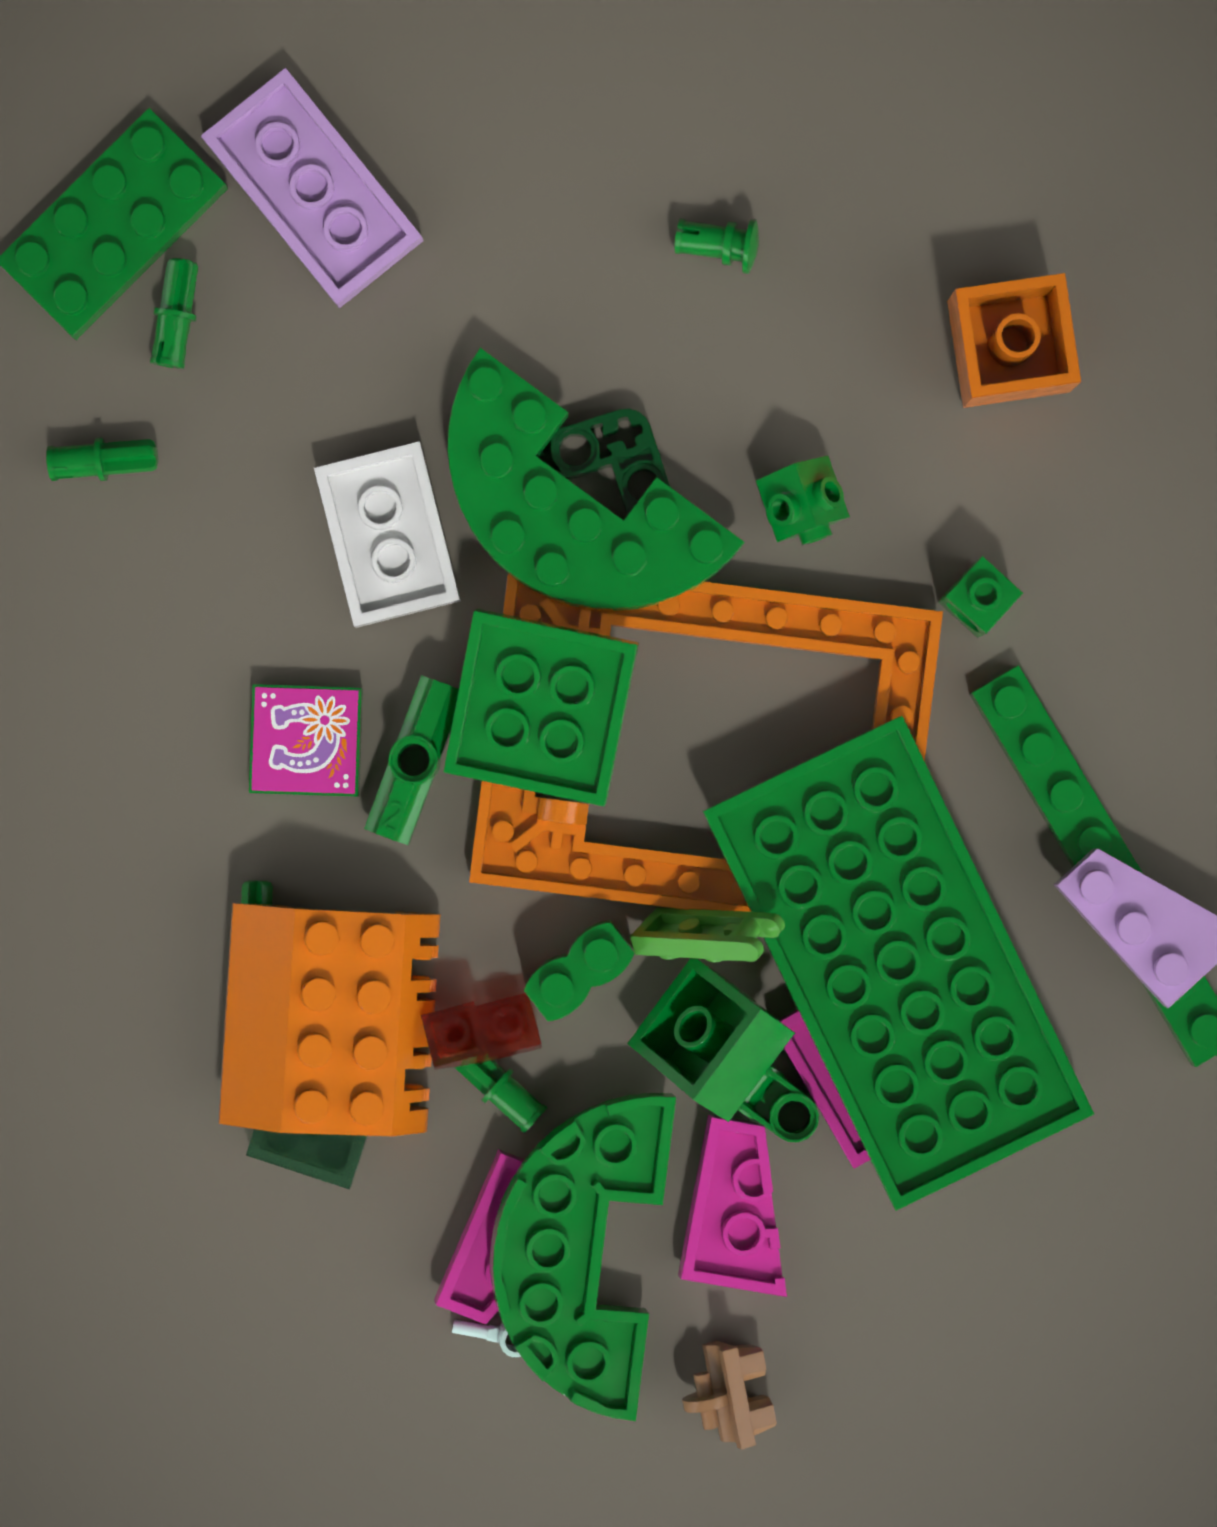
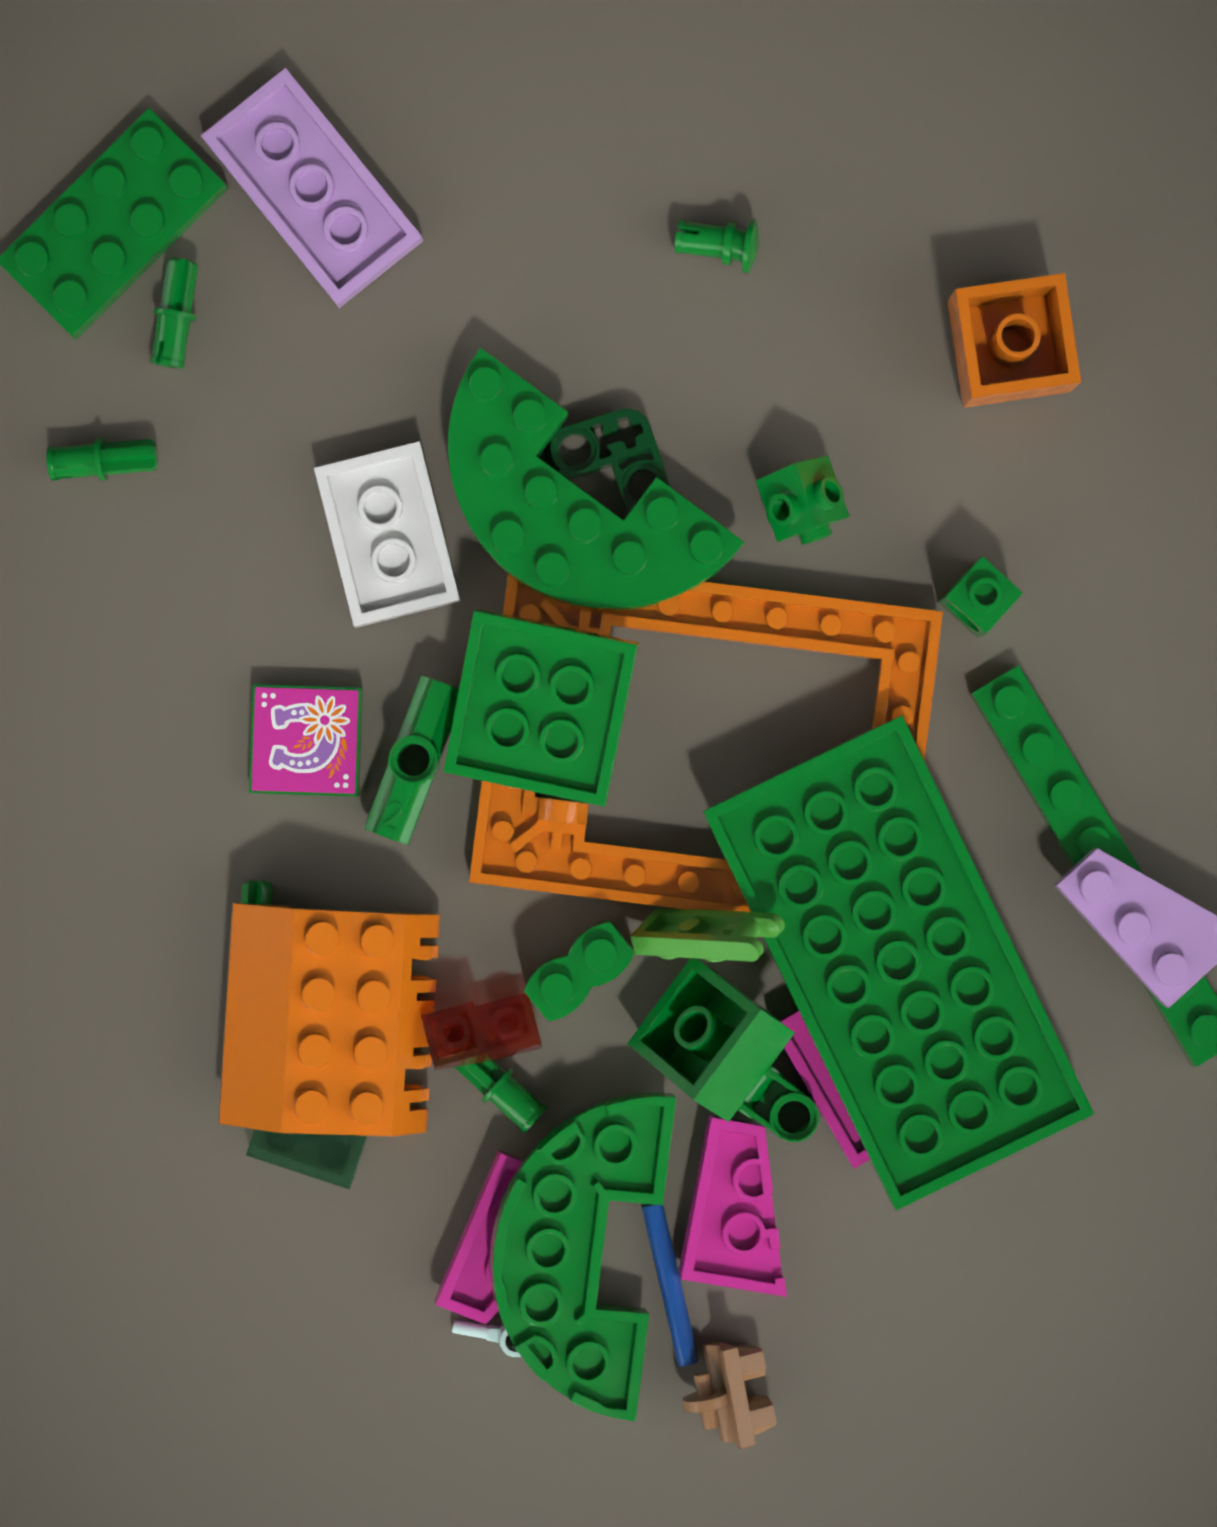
none -> blue bar [641,1204,699,1367]

